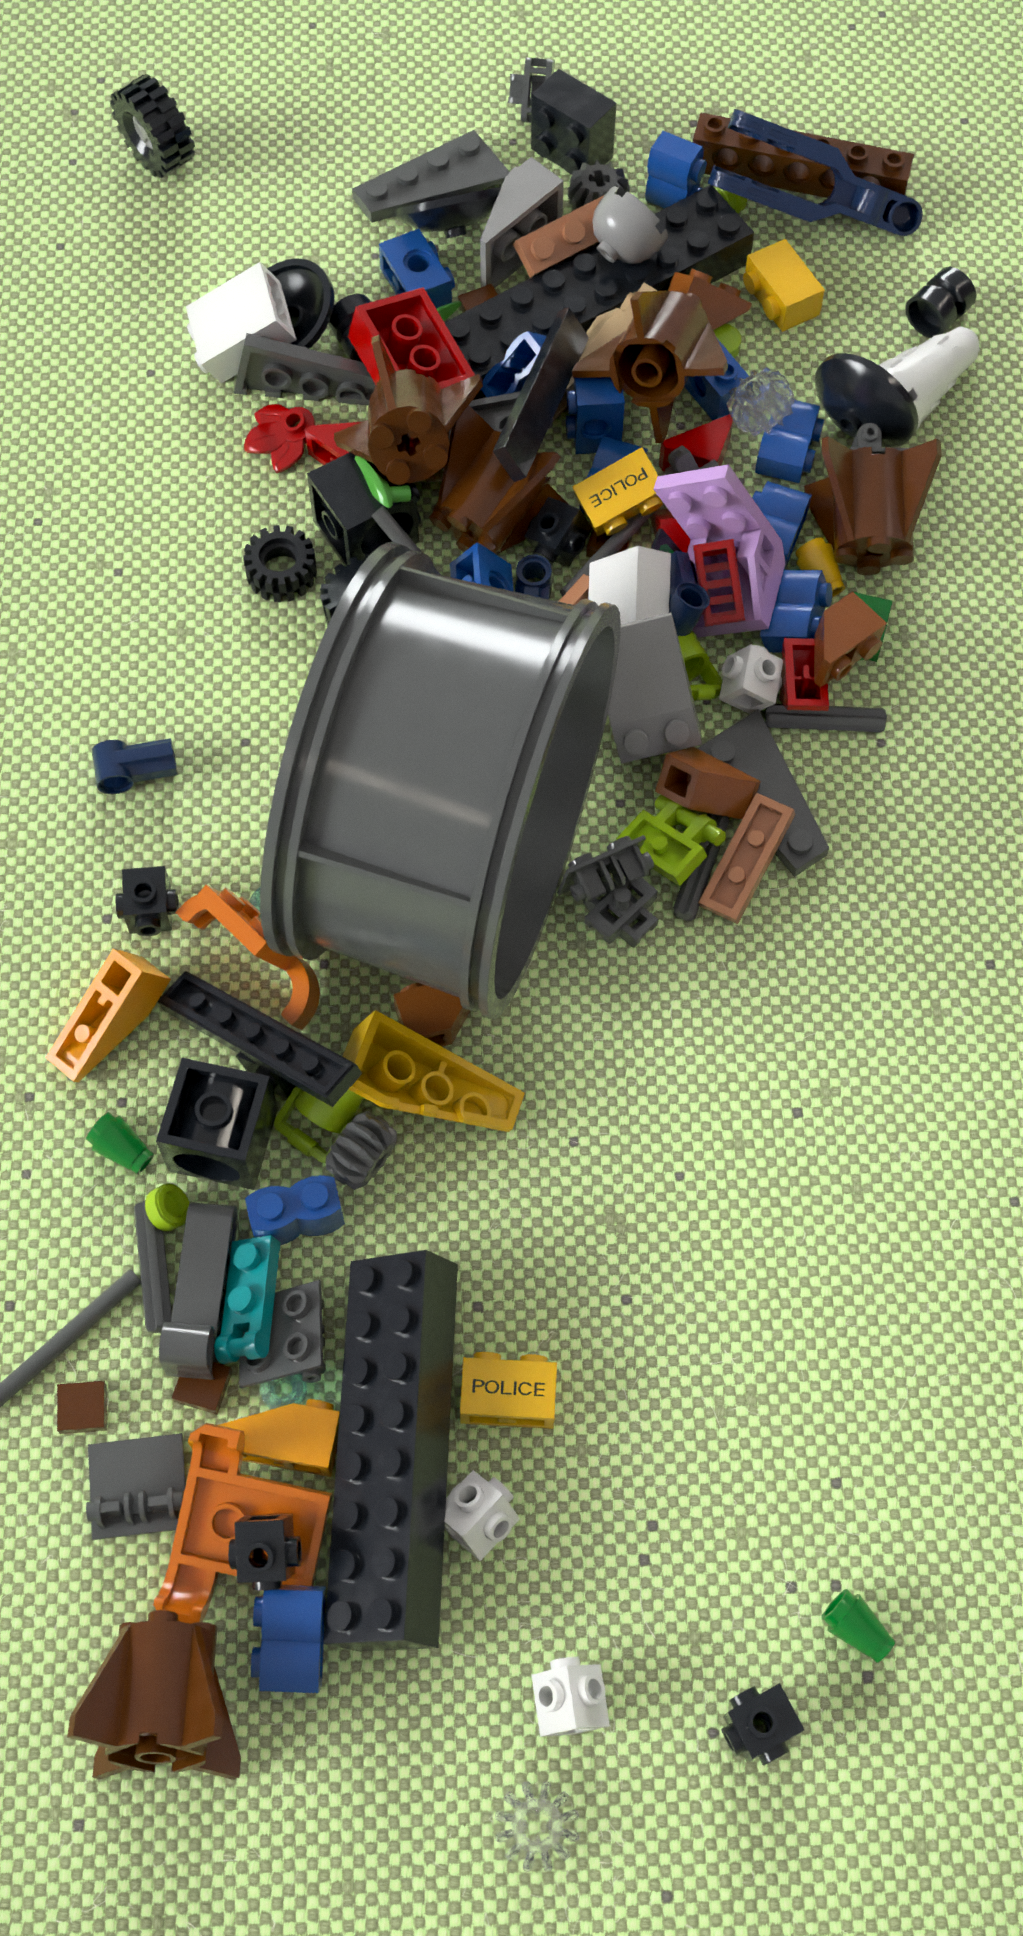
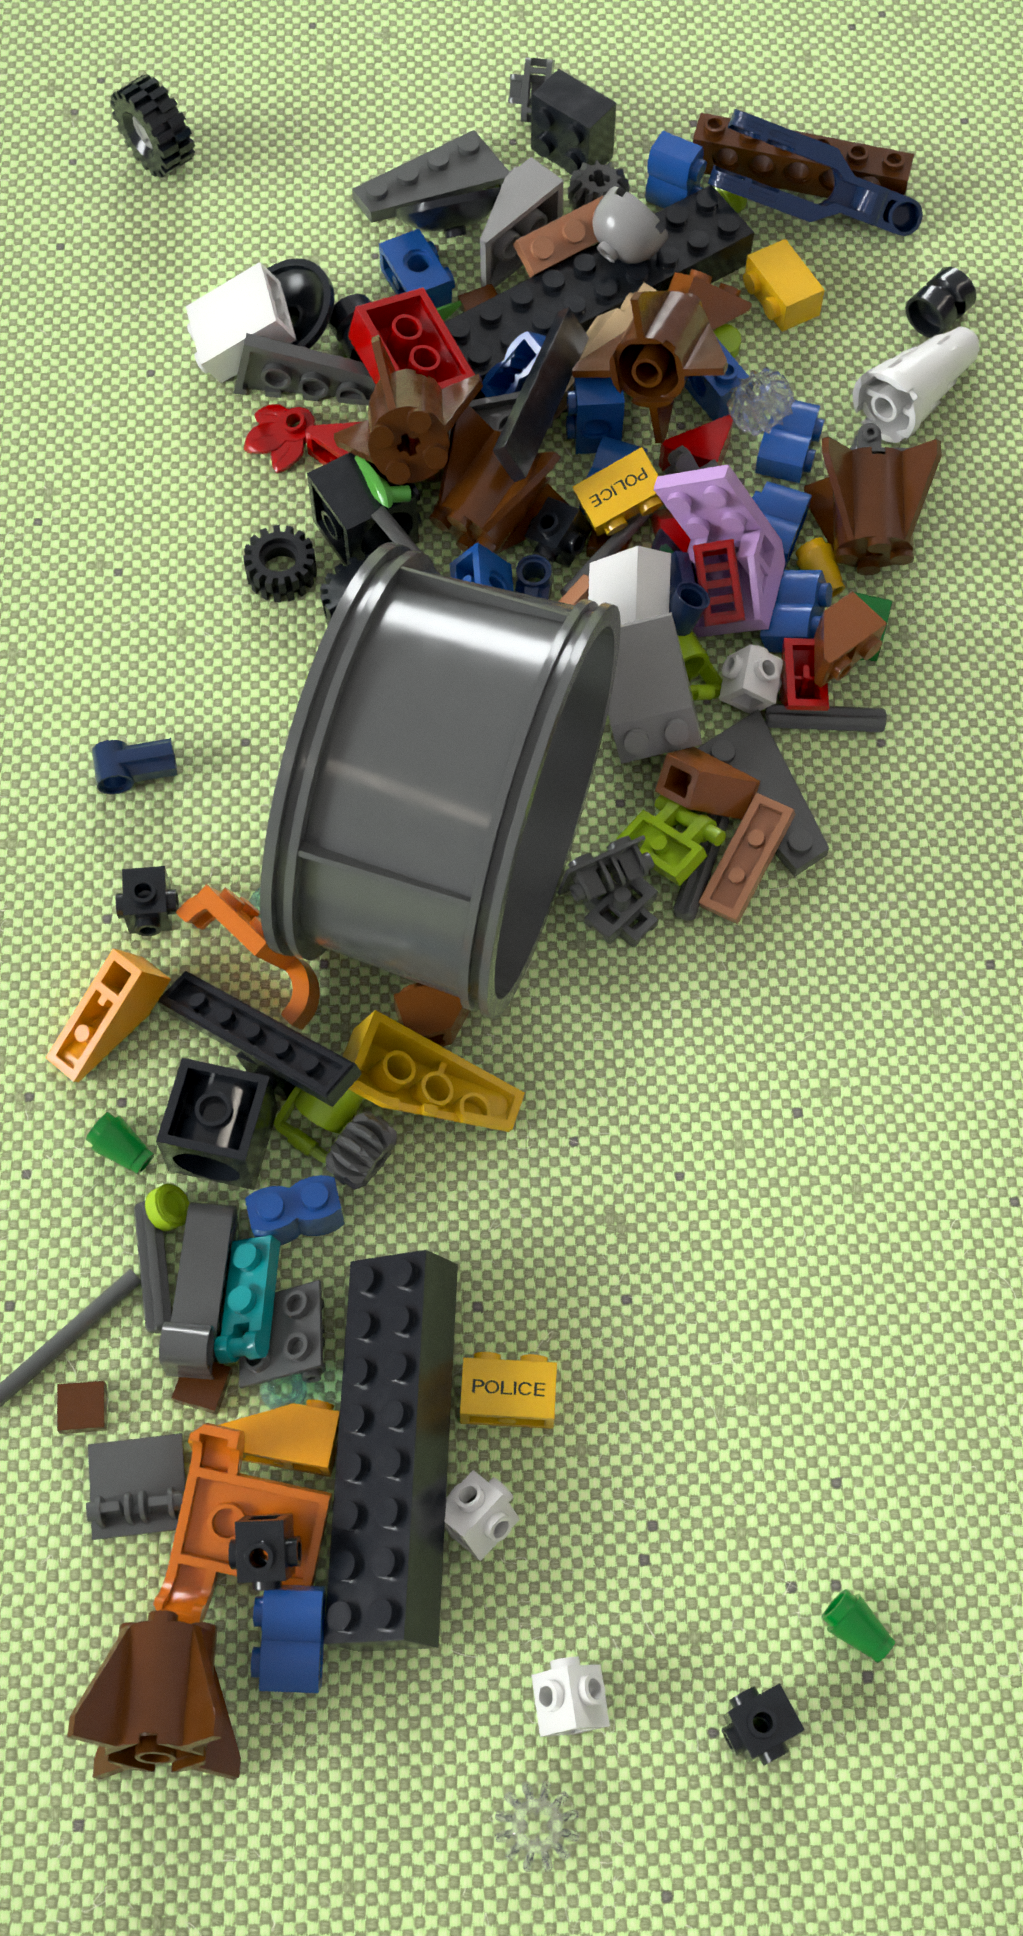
black dish [815,353,918,447] -> none

